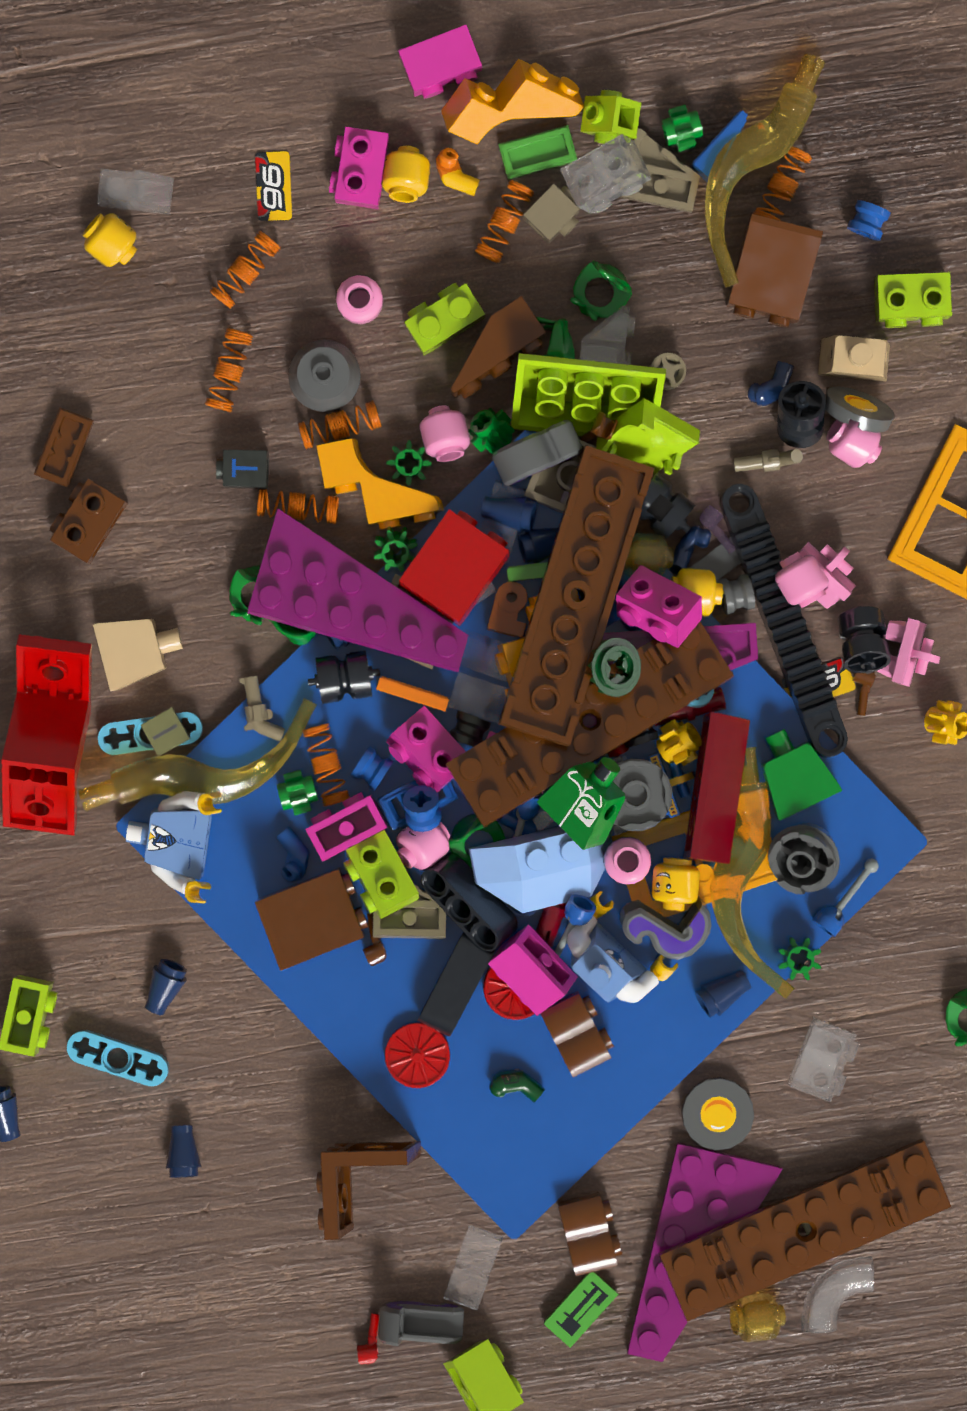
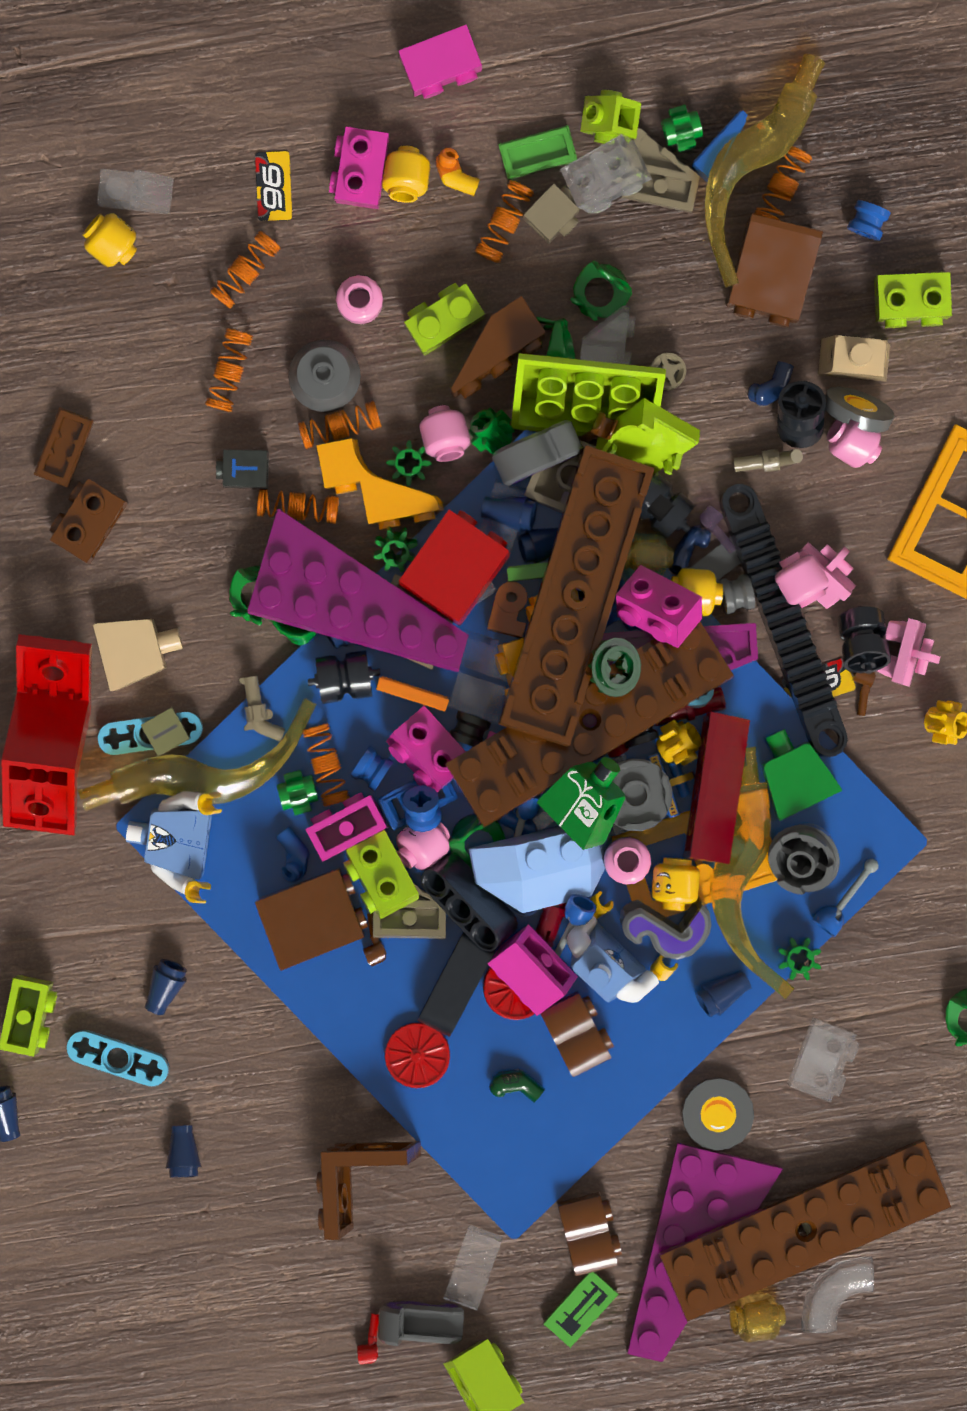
light orange arch [441,59,584,145] -> none

